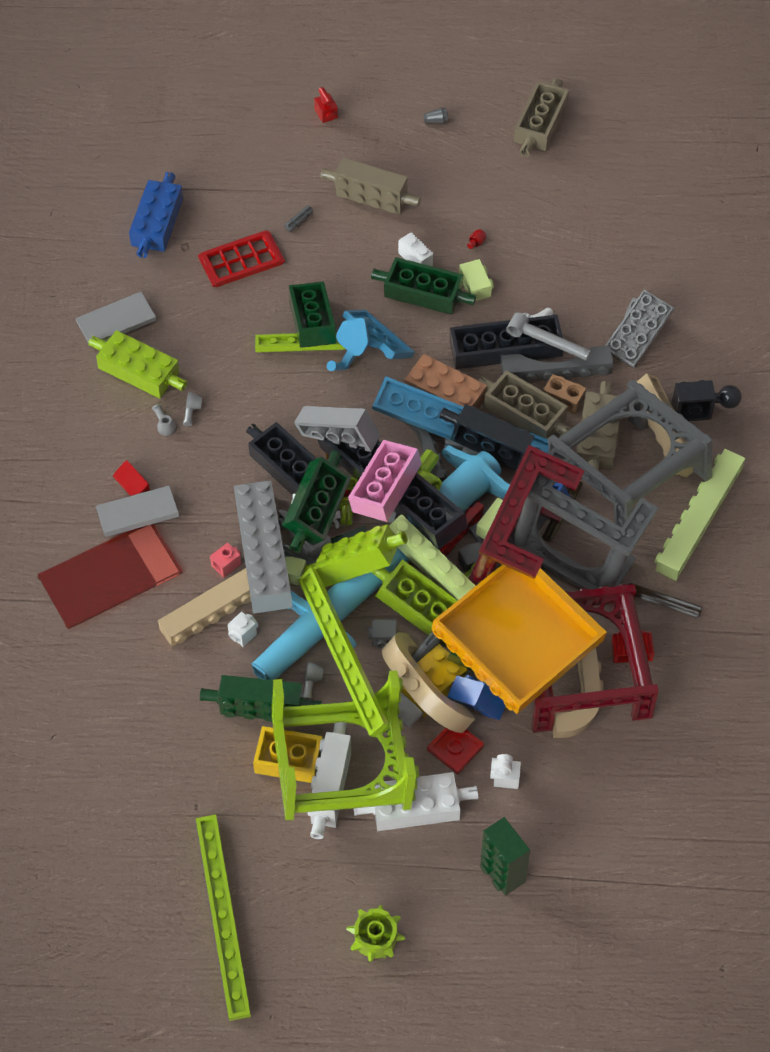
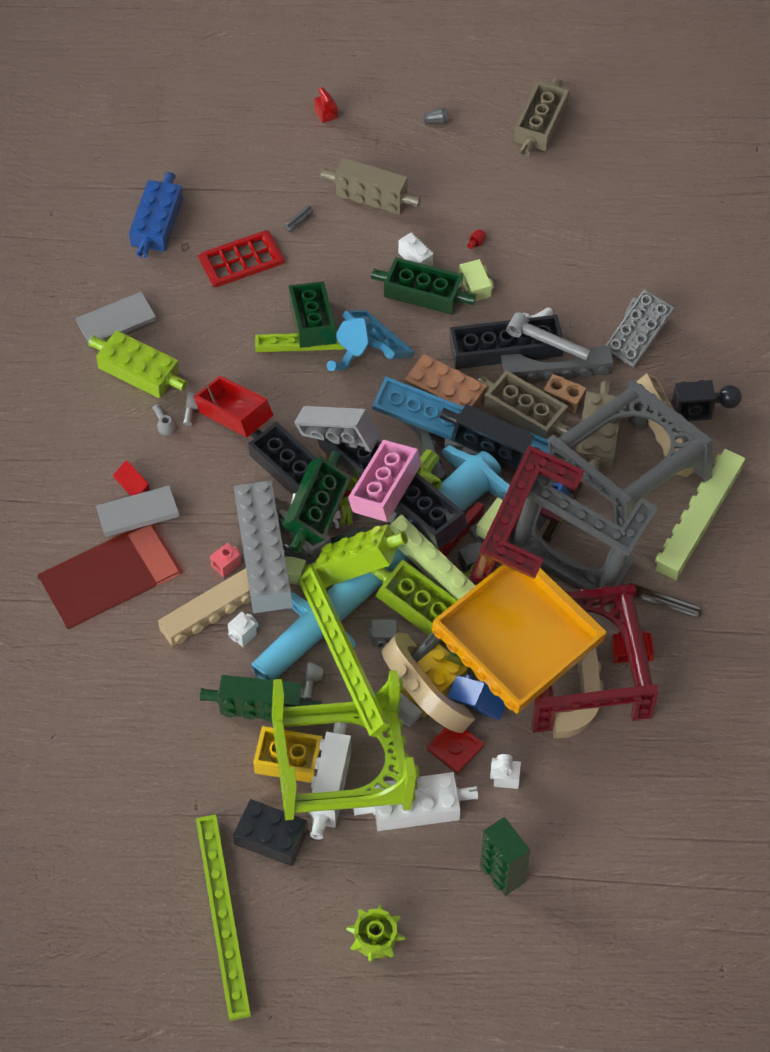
none -> red piece [193,375,274,438]
none -> black brick [233,799,309,866]

